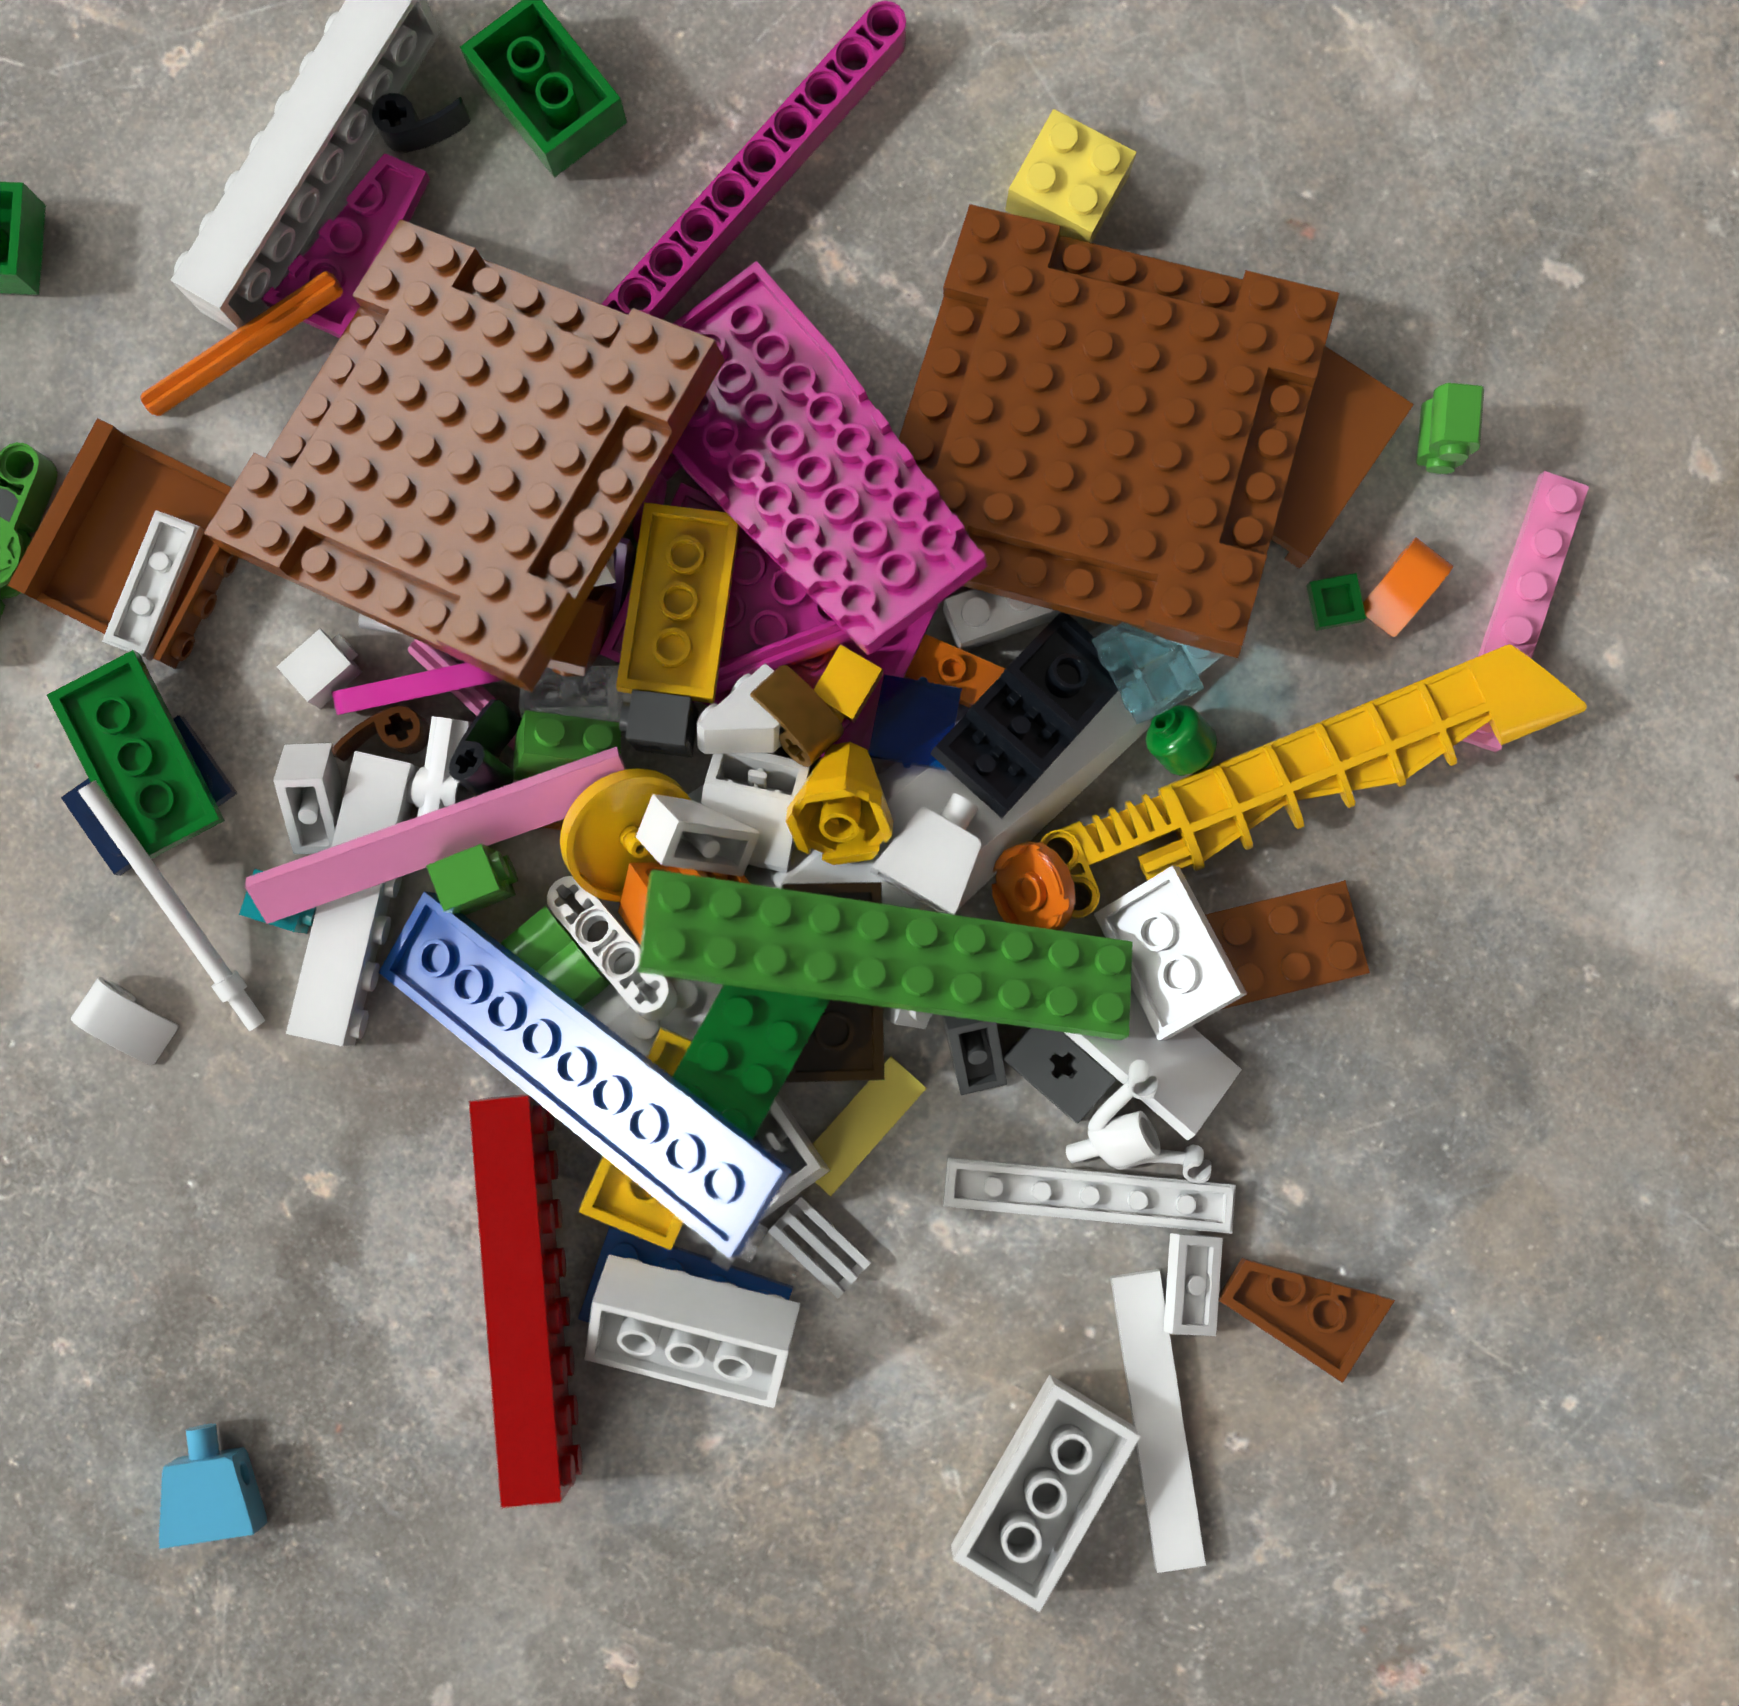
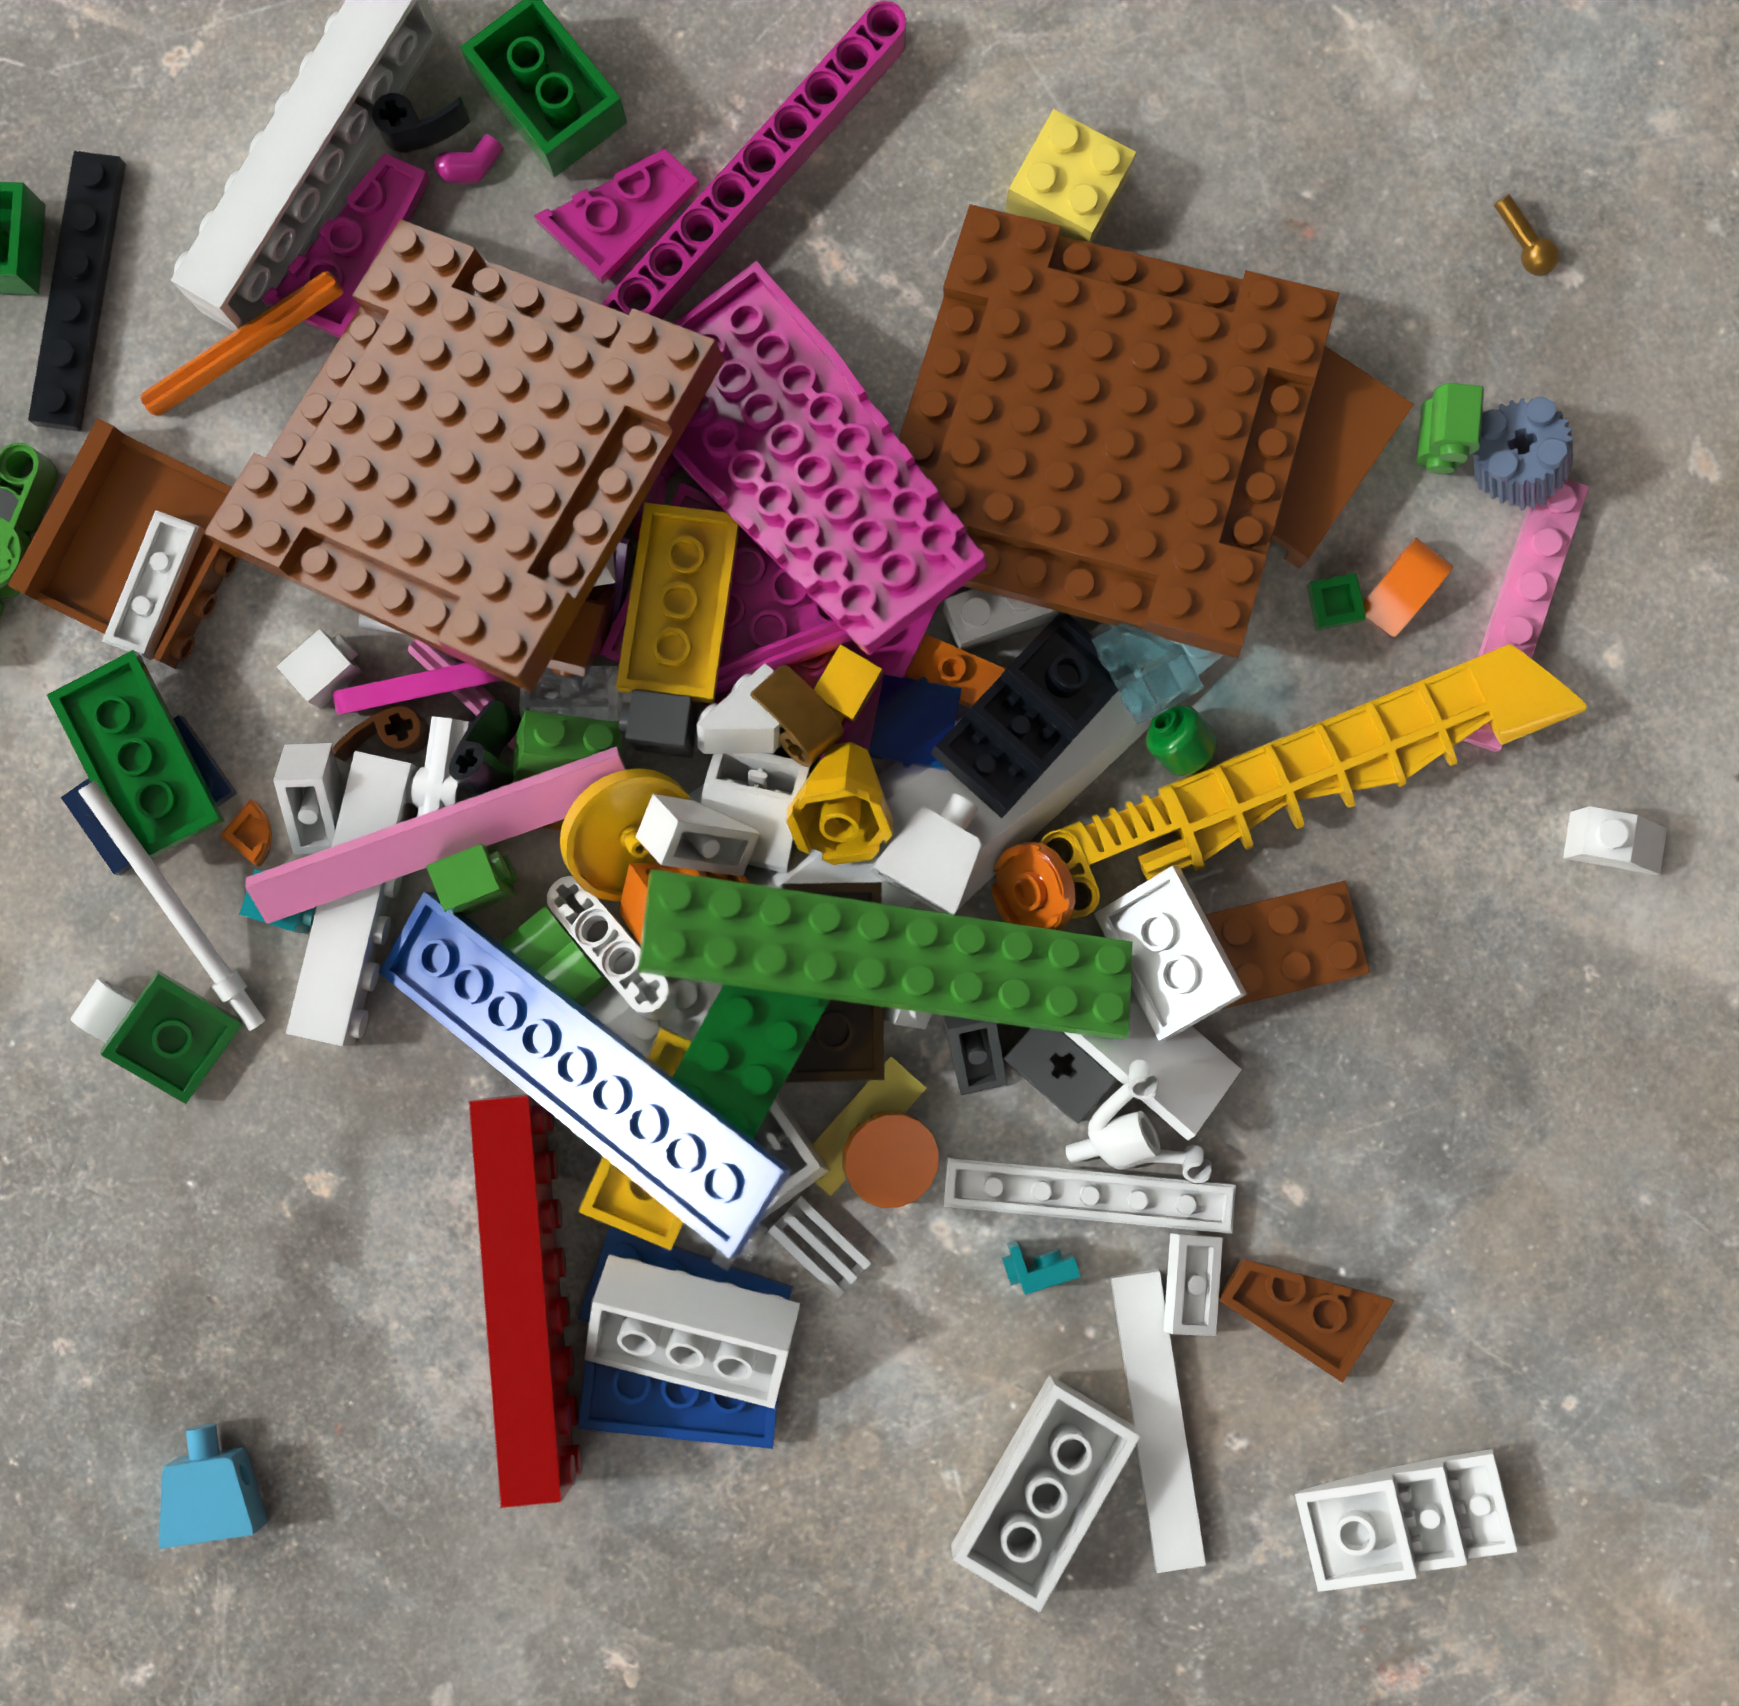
none -> black plate [28,151,126,432]
none -> green plate [100,970,242,1104]
none -> orange tile [220,799,272,867]
none -> dark pink arm [434,134,504,184]
none -> dark pink wing [534,148,699,284]
none -> blue wing [578,1360,779,1449]
none -> orange tile [842,1111,939,1208]
none -> teal bracket [1002,1240,1081,1295]
none -> white slope [1295,1449,1518,1592]
none -> sand blue brick [1473,397,1573,511]
none -> pearl gold bar [1493,193,1560,276]
none -> white slope [1563,806,1667,875]

